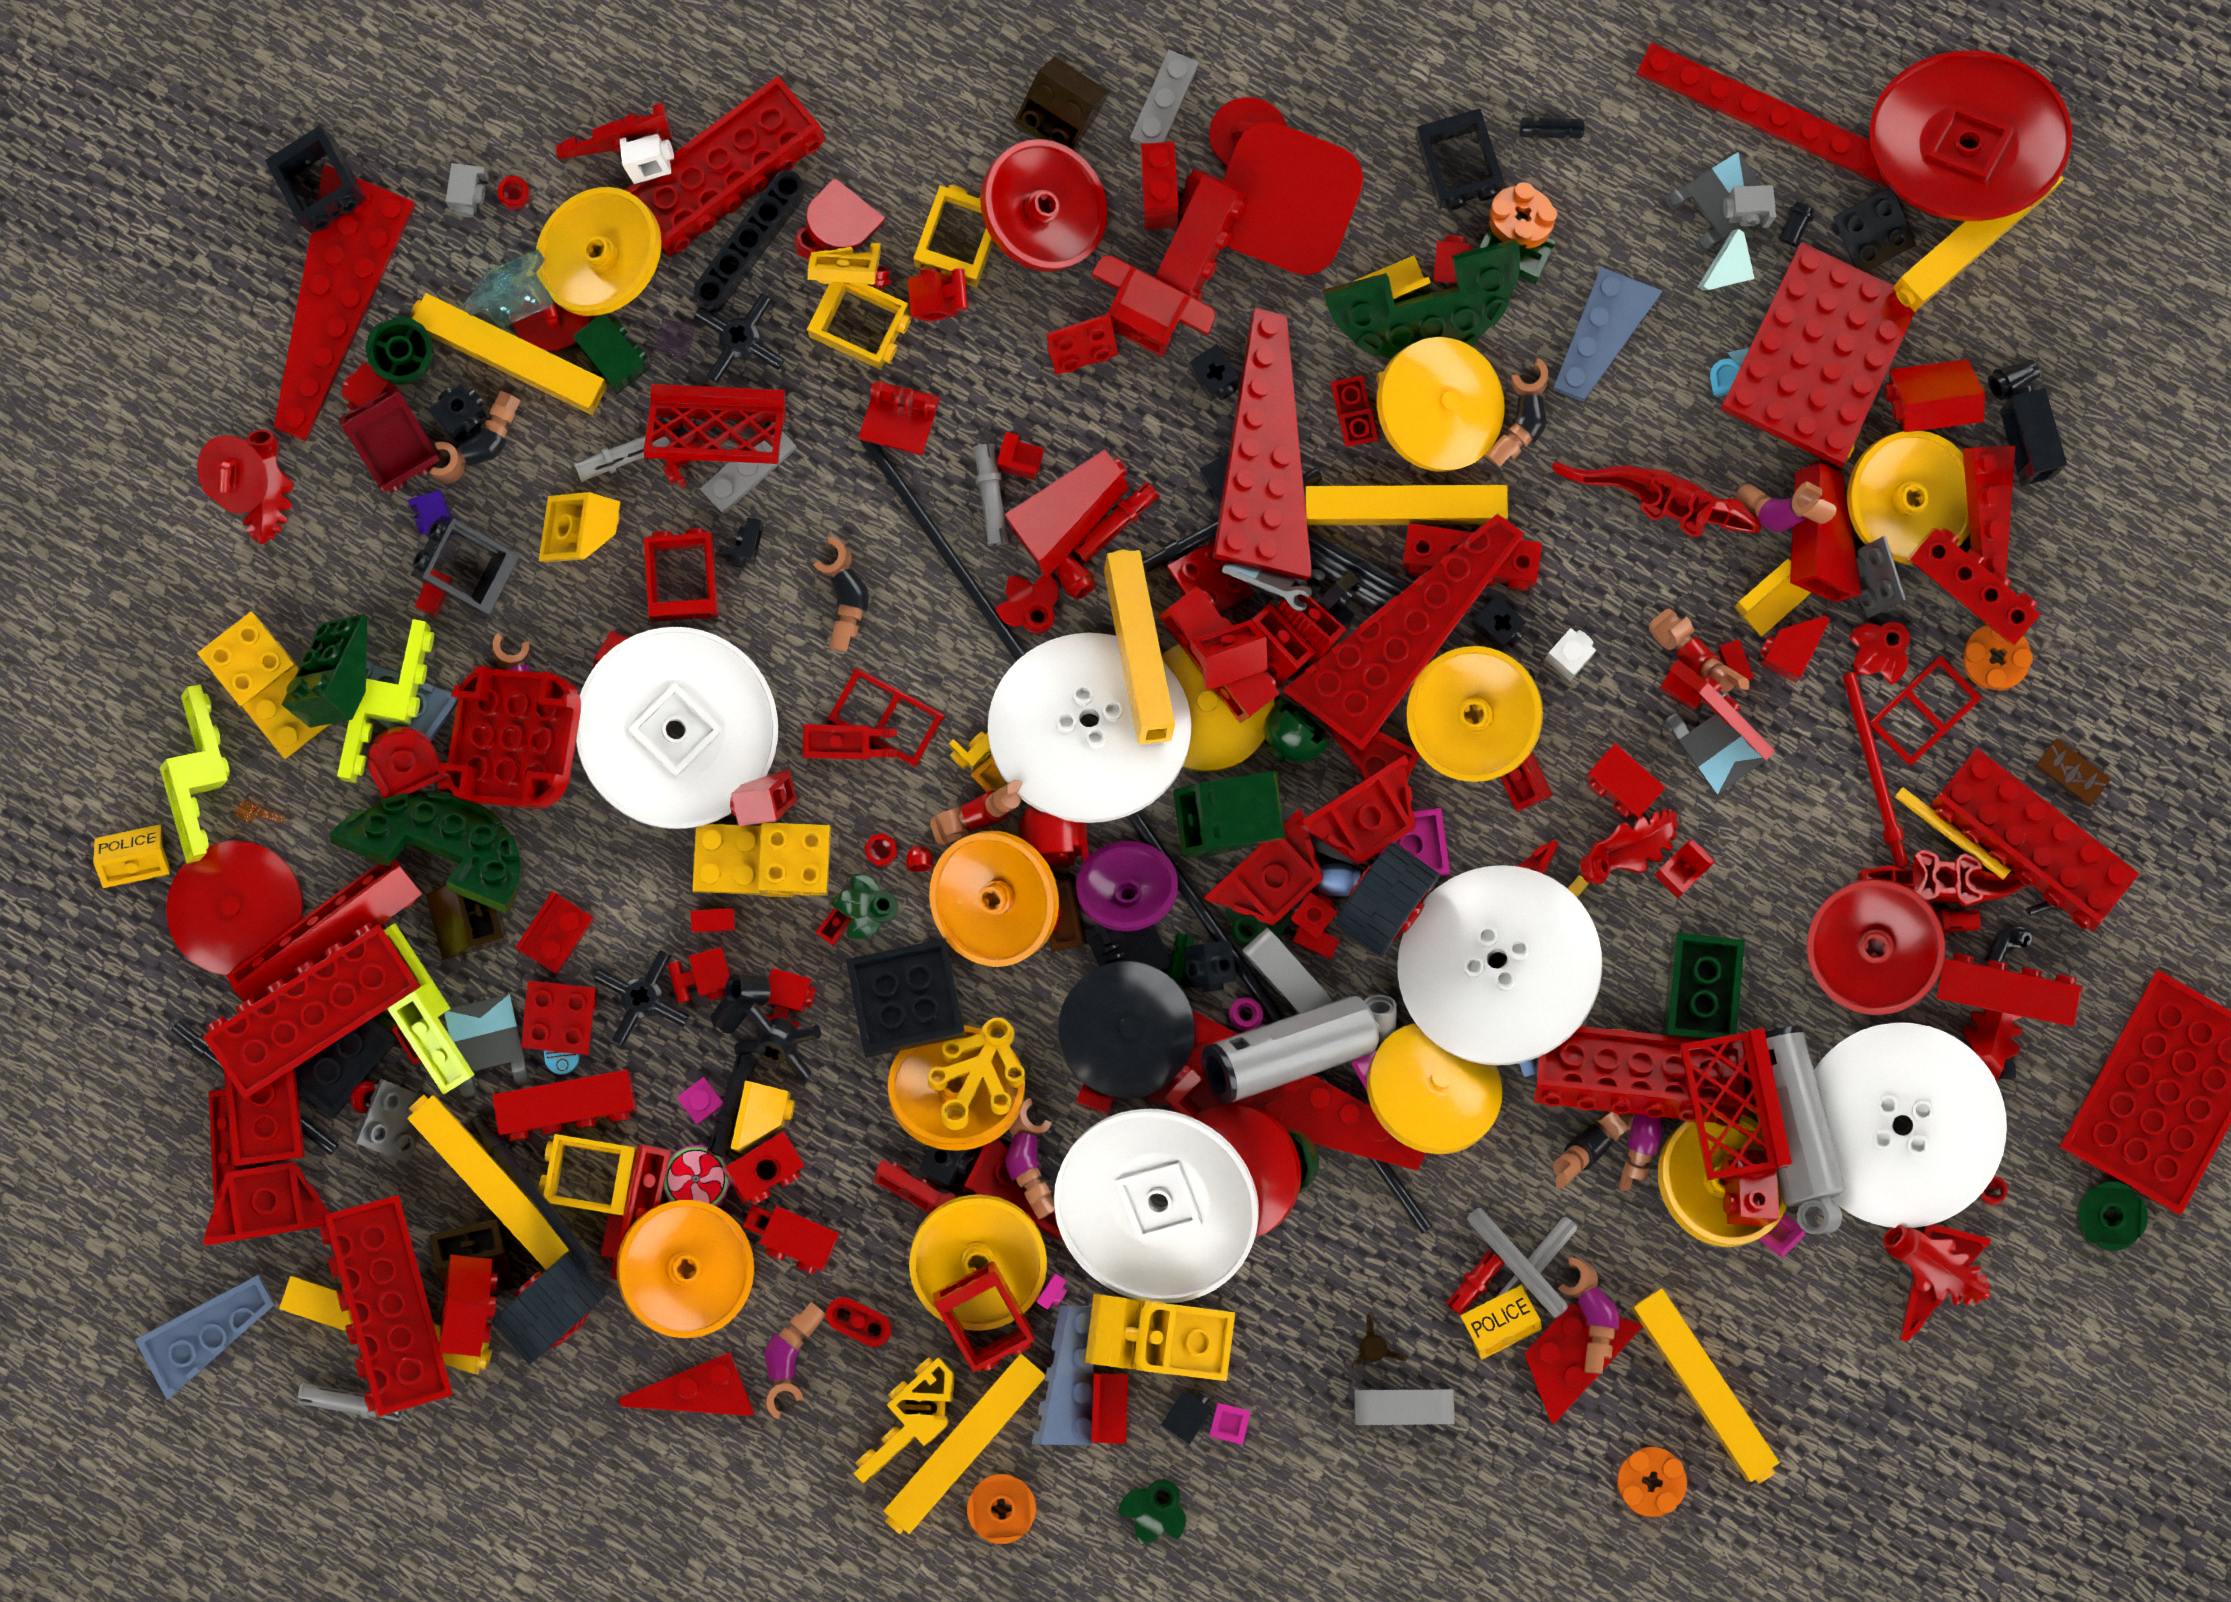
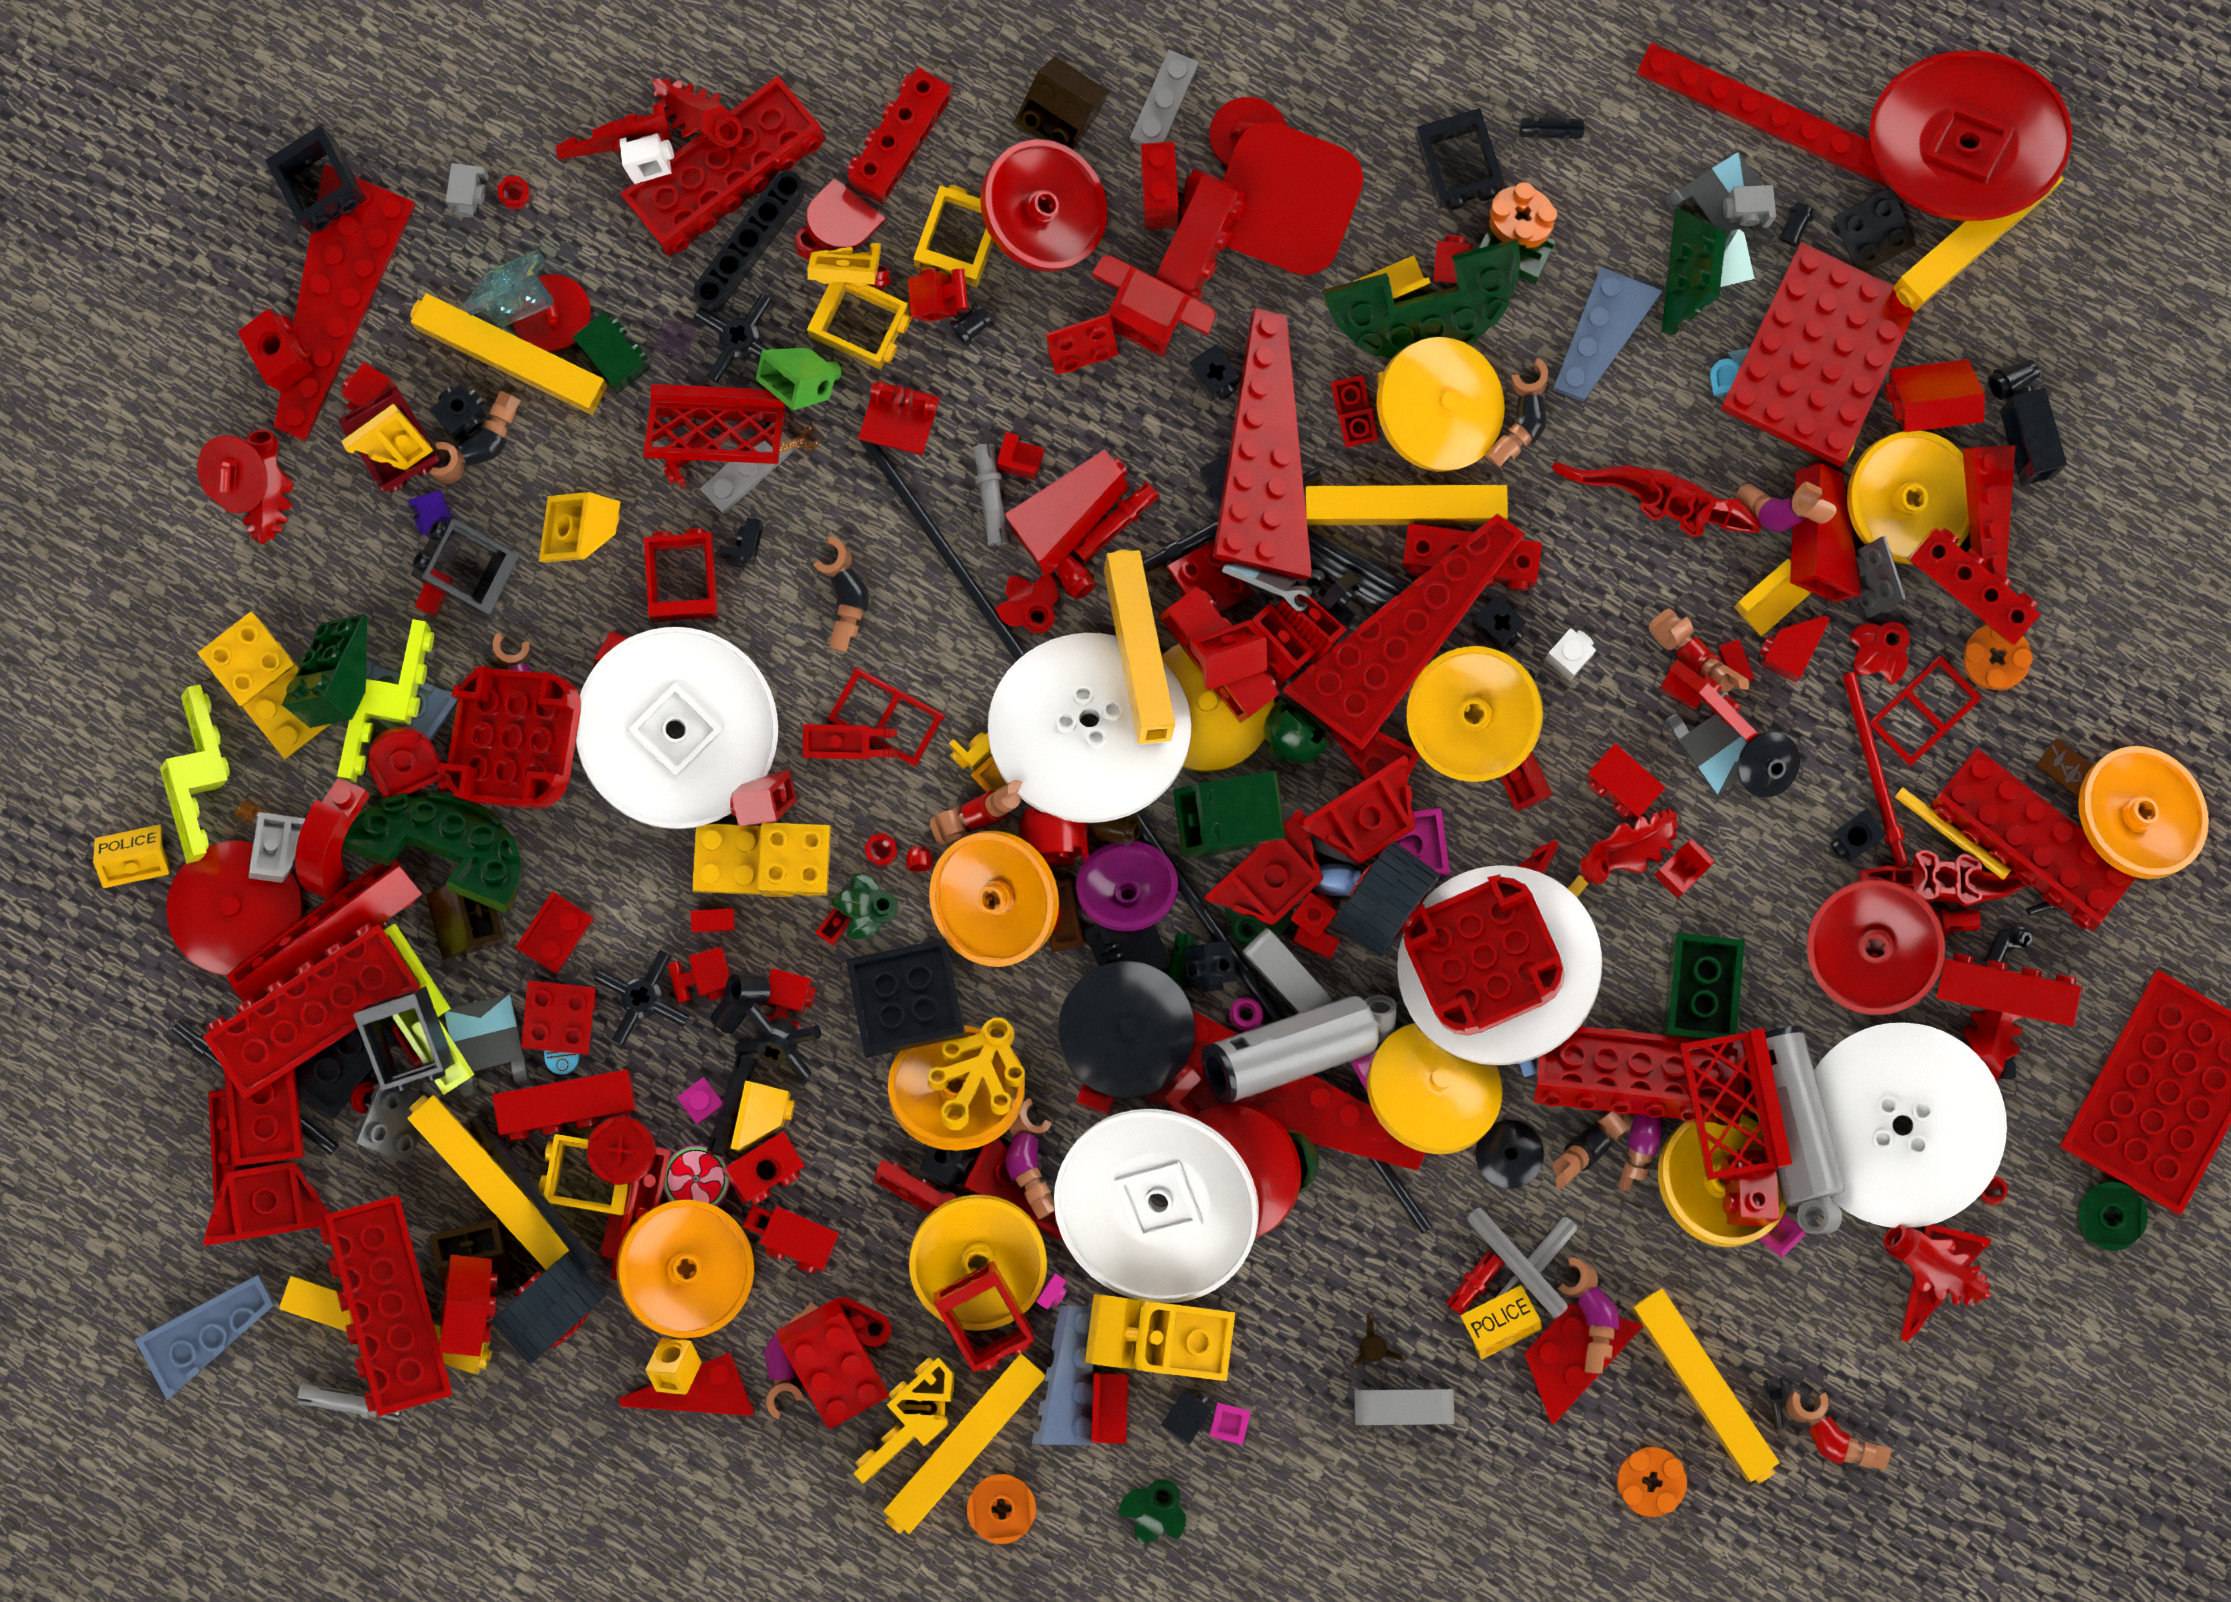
dark green cylinder [365,316,434,386] -> none
yellow dish [535,187,661,316] -> none
light grey pin [574,435,672,482] -> none
none -> red brick [237,309,313,393]
none -> light grey wing [248,812,305,883]
none -> red arch [295,777,370,900]
none -> yellow wing [341,404,433,470]
none -> black window [353,986,455,1092]
none -> red tile [587,1117,656,1185]
none -> yellow brick [645,1338,702,1395]
none -> red plant [652,78,743,148]
none -> bright green torso [756,348,841,410]
none -> red brick [776,1298,889,1430]
none -> clear orange hand [780,427,820,453]
none -> red brick [847,67,953,205]
none -> black bush [950,302,994,346]
none -> dark brown brick [1089,813,1142,846]
none -> red tile [1403,874,1565,1036]
none -> black dish [1476,1120,1544,1189]
none -> dark green wing [1661,208,1726,335]
none -> black dish [1737,731,1800,797]
none -> black hand [1763,1378,1786,1429]
none -> nougat piece [1785,1390,1892,1470]
none -> black brick [1829,808,1887,863]
none -> light orange dish [2078,746,2209,879]

